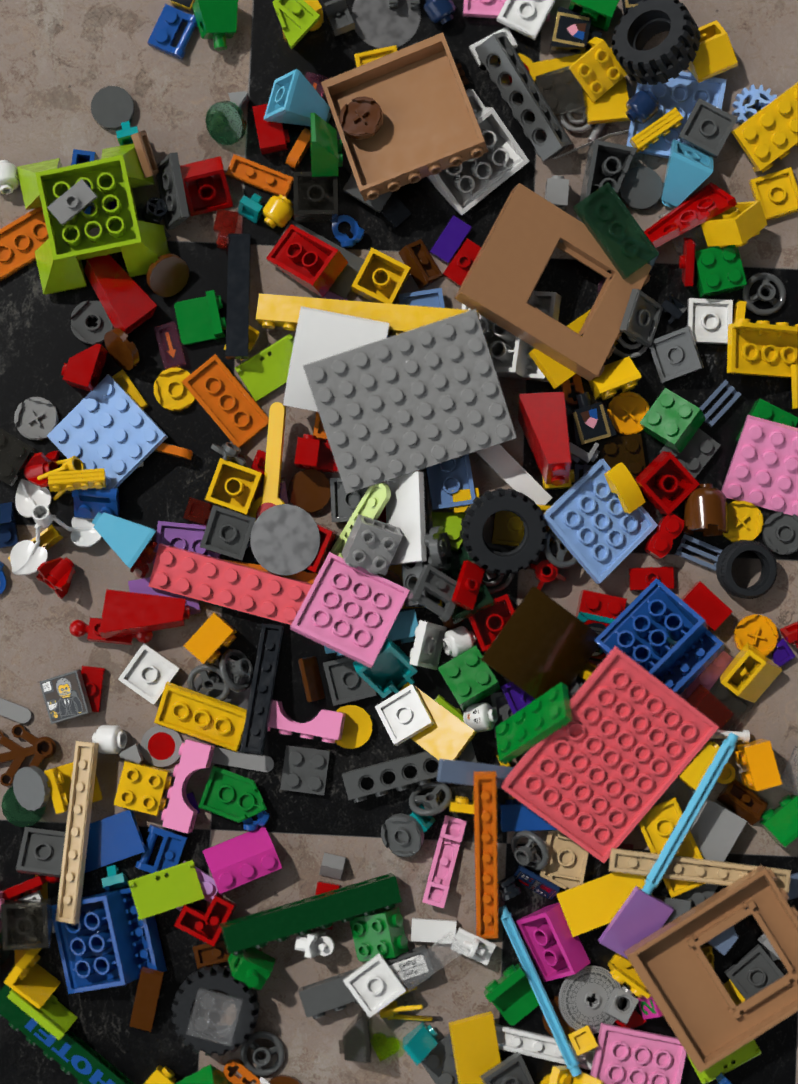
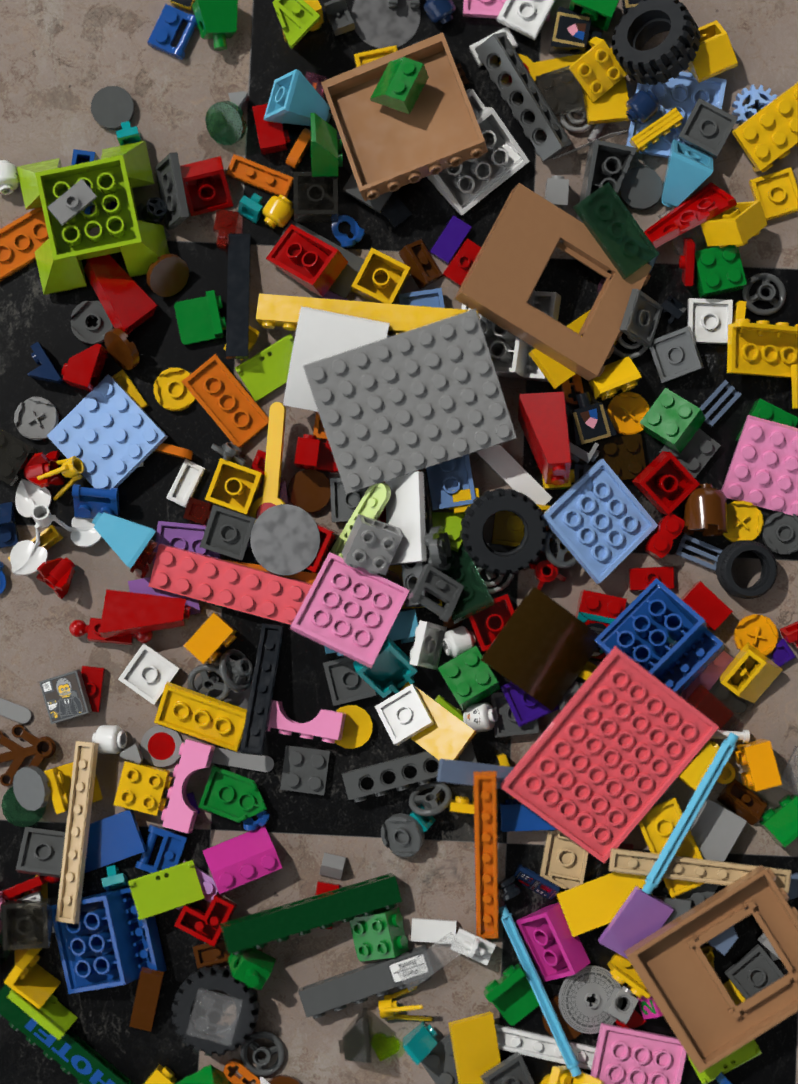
yellow piece [48,468,106,492] -> none
medium nougat tile [131,130,159,178] -> none
clear pink tile [154,321,186,370] -> none
white hips [295,930,335,958] -> none
reddish brown slope [298,656,325,702] -> none
reddish brown tile [339,96,383,140] -> none
white plate [343,953,406,1018] -> none
bright pink slope [422,815,467,908] -> none
red plate [451,560,485,611] -> none
green plate [495,682,572,765] -> none
dark grey piece [511,830,549,871] -> none
yellow tile [568,1025,599,1056] -> none
yellow slope [604,462,646,514] -> none
none -> dark blue slope [27,342,65,384]
none -> white tile [166,459,206,508]
none -> green slope [370,57,429,115]

